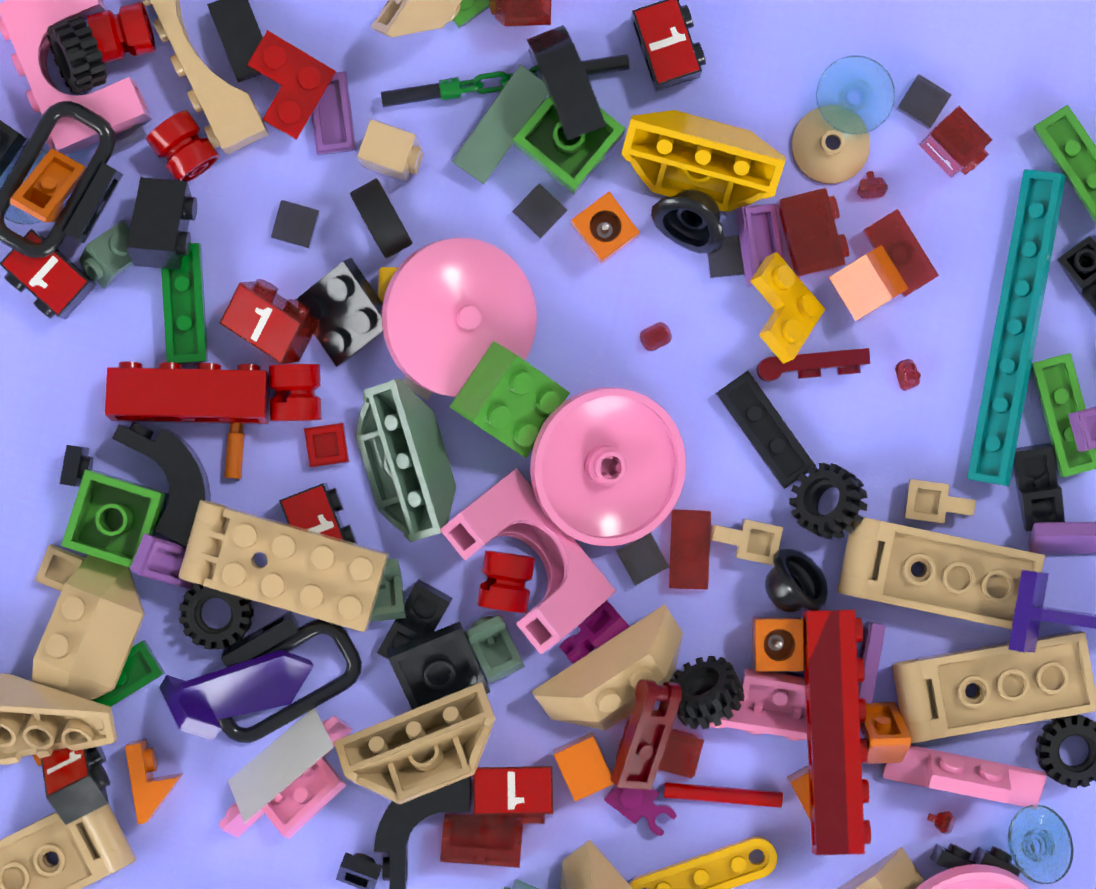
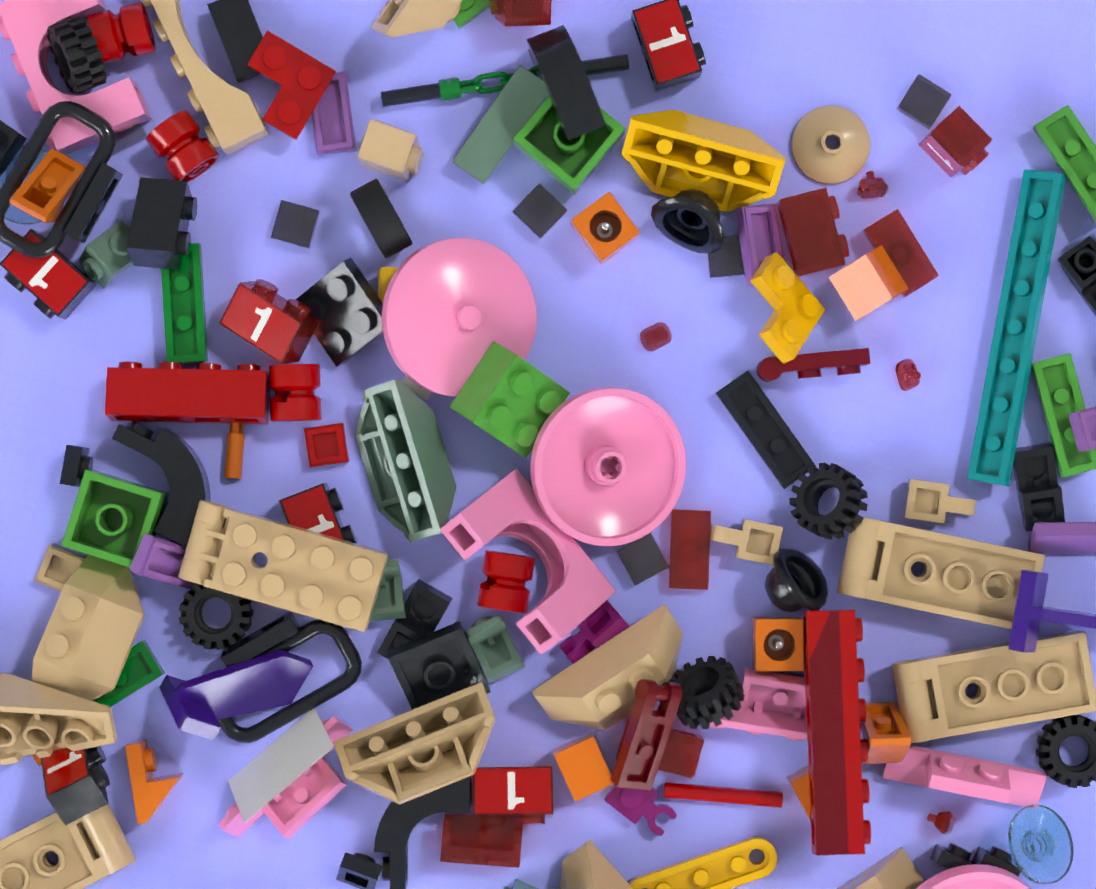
clear light blue dish [816,55,895,135] -> none
medium lavender tile [858,621,886,704] -> none

